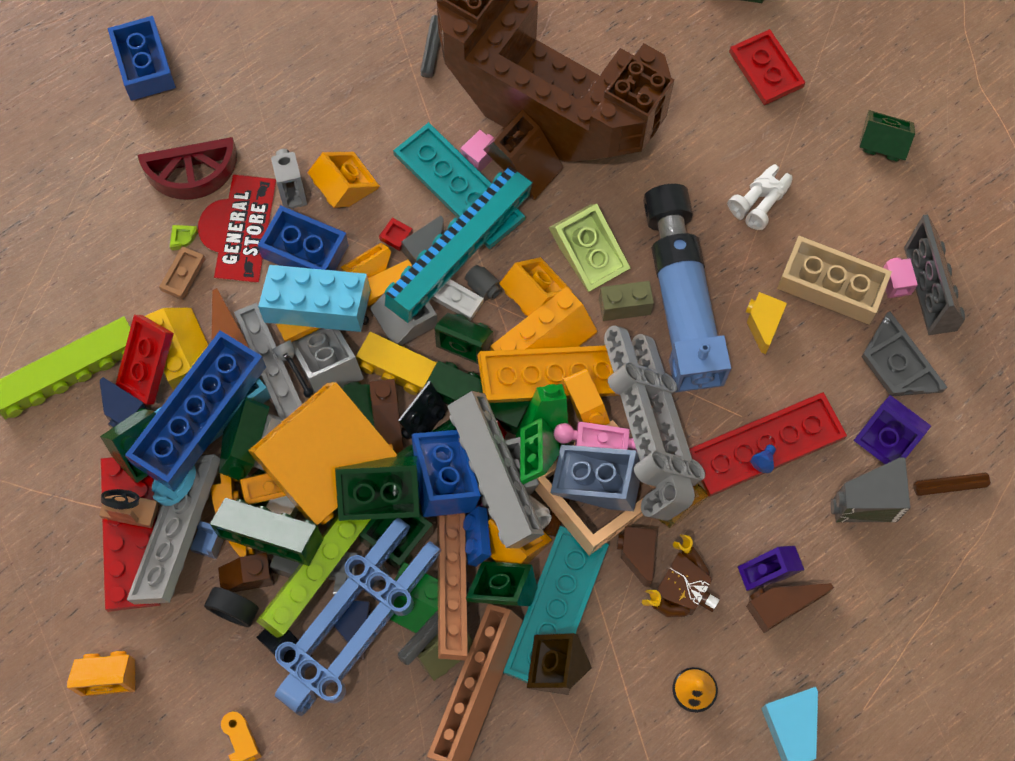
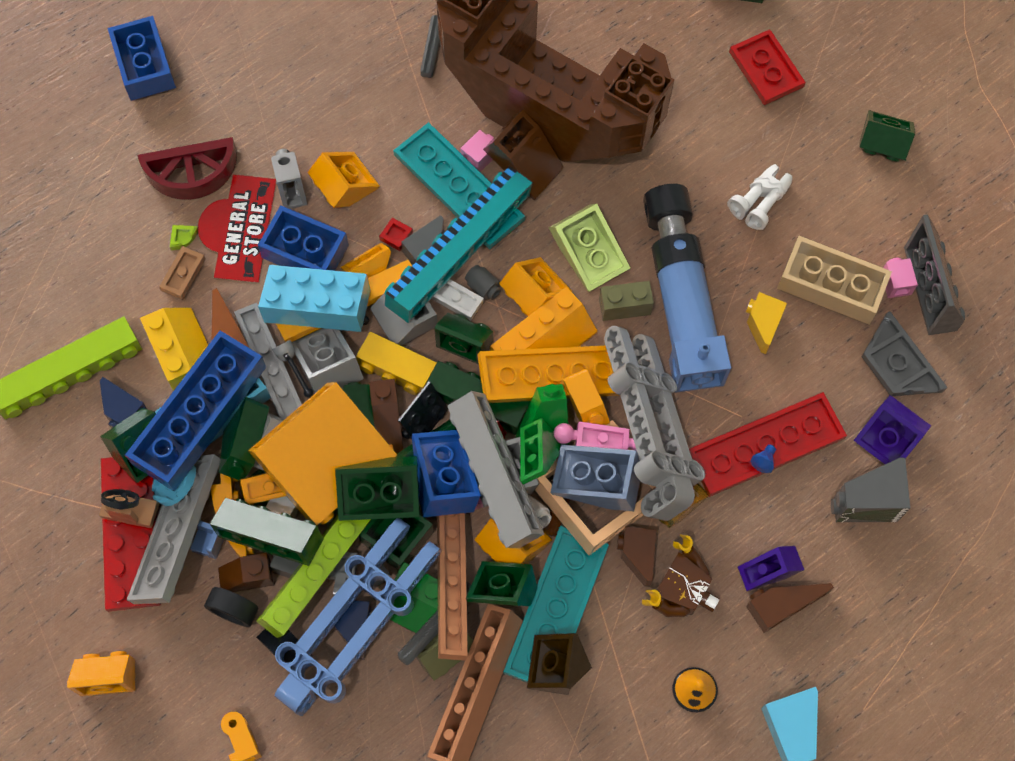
red plate [115,314,174,404] -> none
blue plate [463,506,491,567] -> none
reddish brown axle [914,472,991,496] -> none

